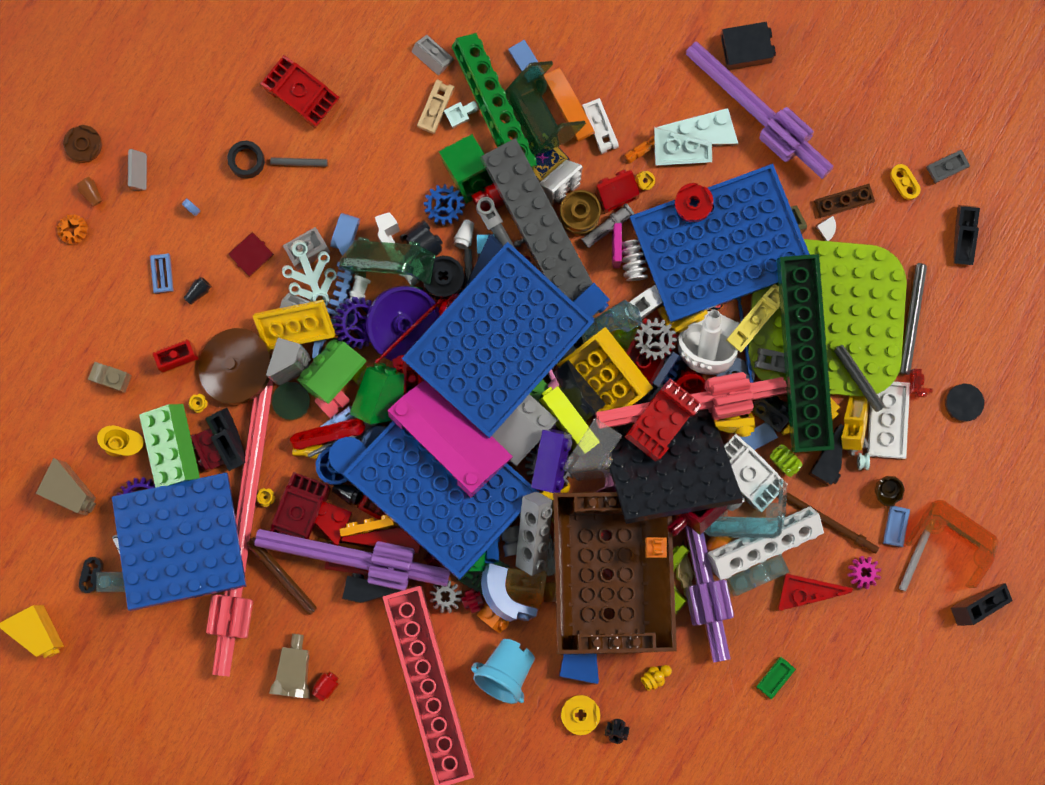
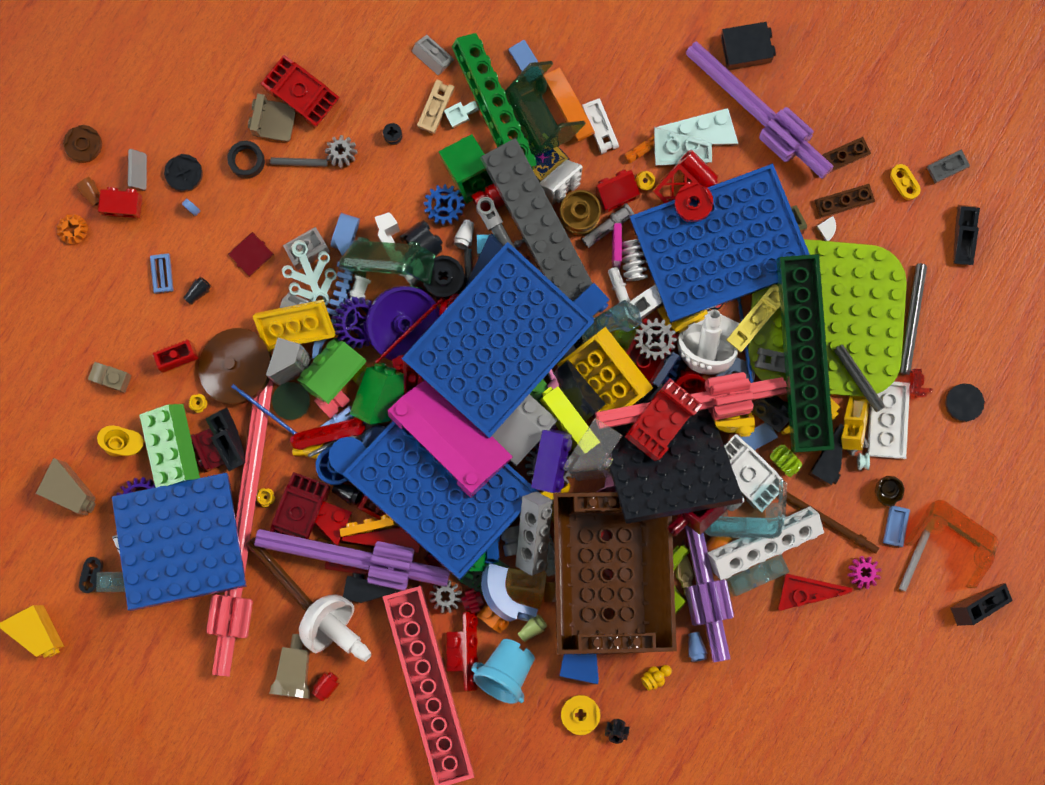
orange tile [645,537,667,558] -> none
green tile [756,656,796,699] -> none
none -> red brick [98,187,142,219]
none -> black tile [164,154,203,192]
none -> blue piece [231,384,297,435]
none -> dark tan bracket [248,93,296,142]
none -> white piece [299,594,372,662]
none -> light grey gear [325,135,358,168]
none -> black wheel [383,123,403,145]
none -> red bracket [447,612,478,691]
none -> yellowish green cone [518,614,547,642]
none -> white axle [608,267,631,306]
none -> red piece [652,150,718,203]
none -> medium blue cone [688,632,708,662]
none -> reddish brown tile [819,137,871,178]

